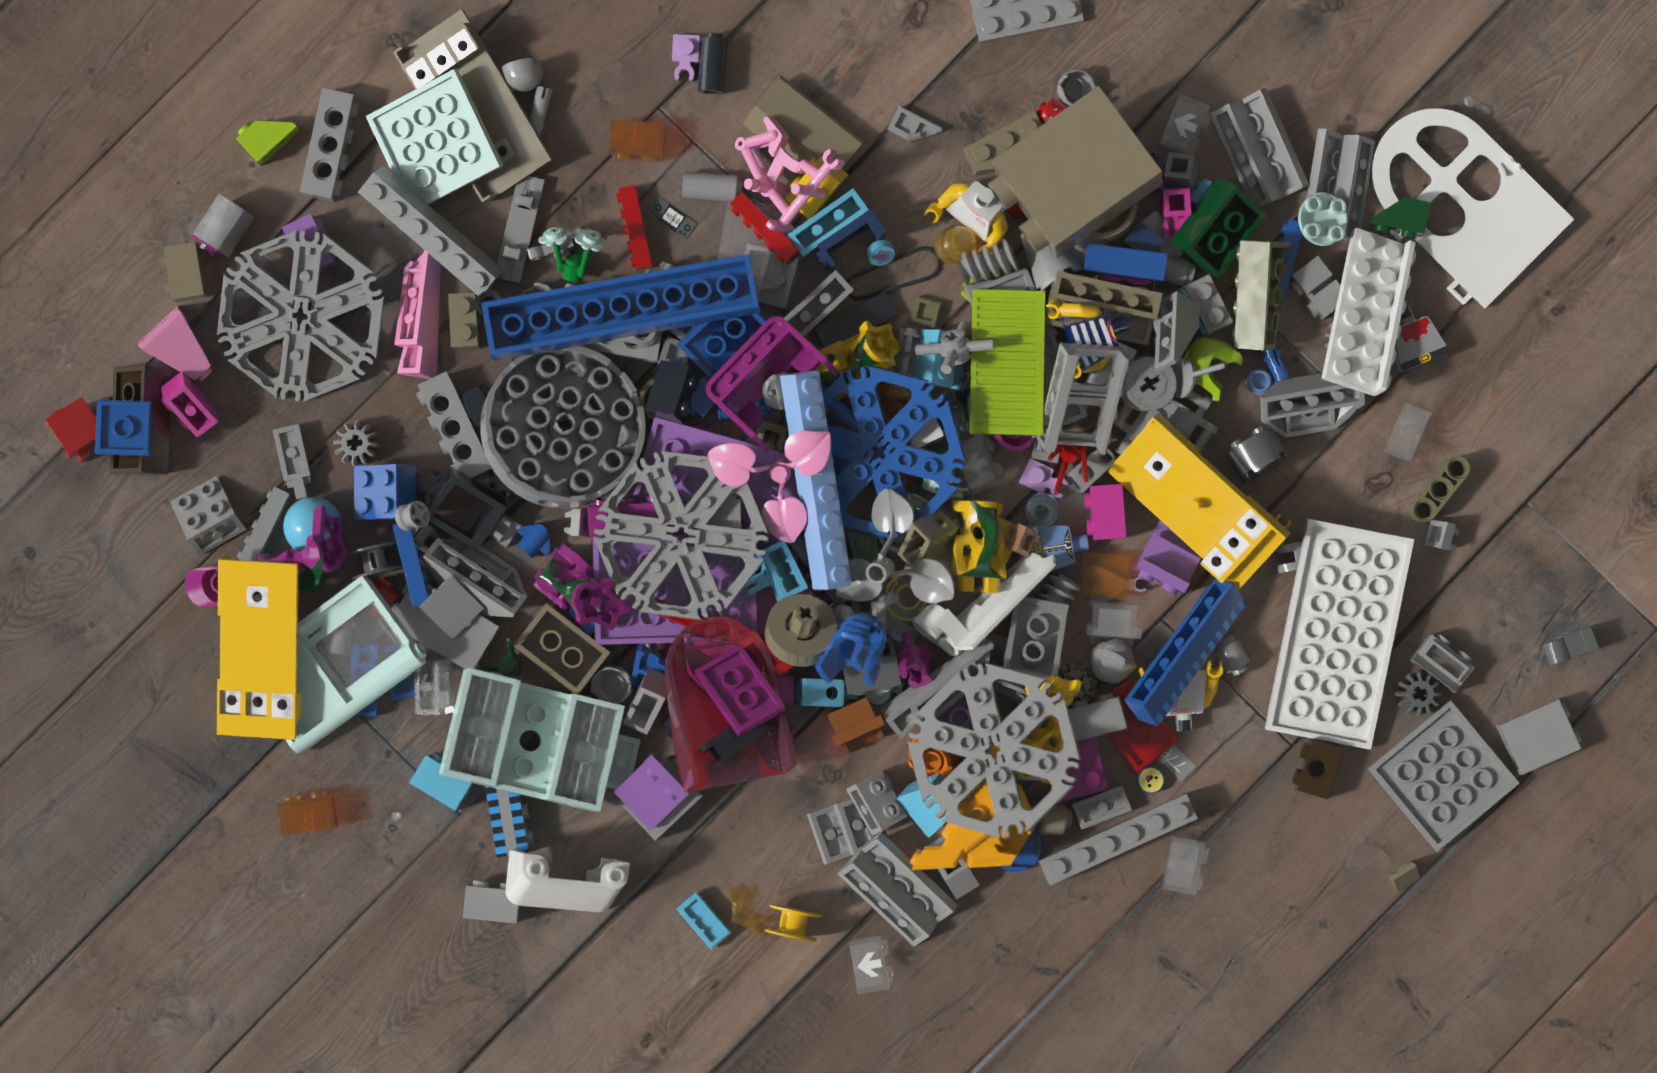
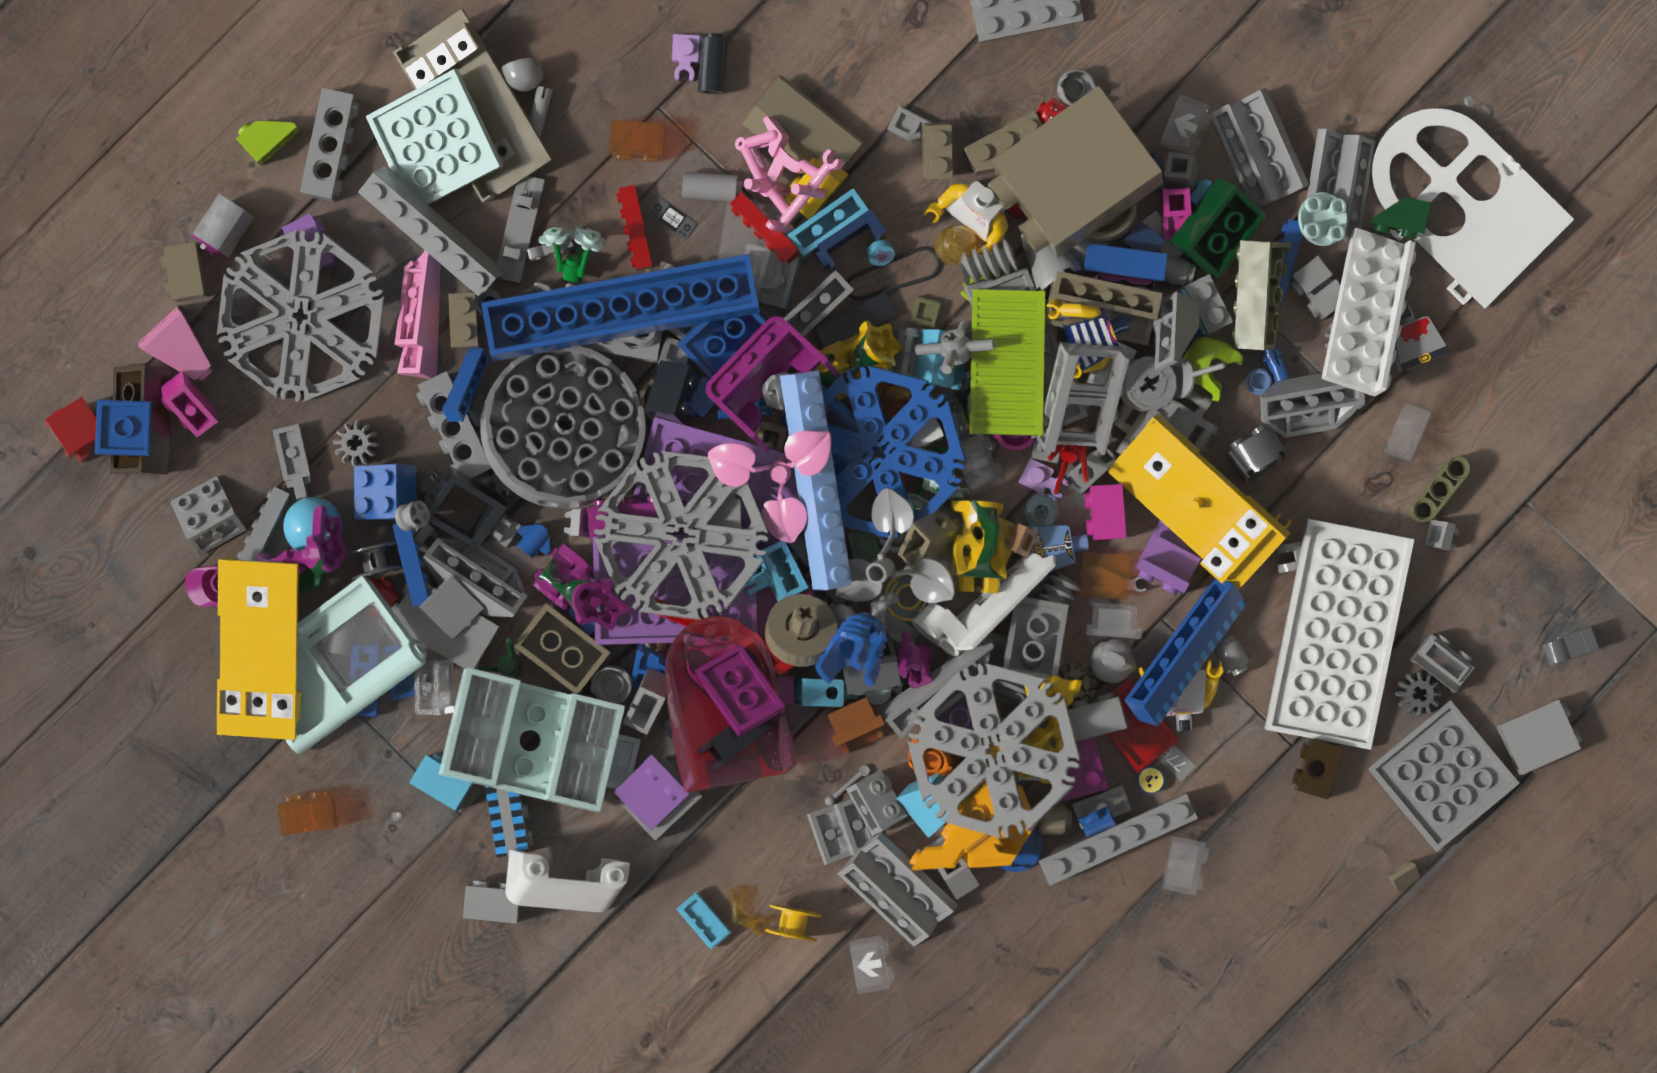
none -> blue piece [442,348,490,422]
none -> light grey hinge [825,765,870,806]
none -> dark tan brick [922,122,953,179]
none -> blue piece [1079,806,1116,838]

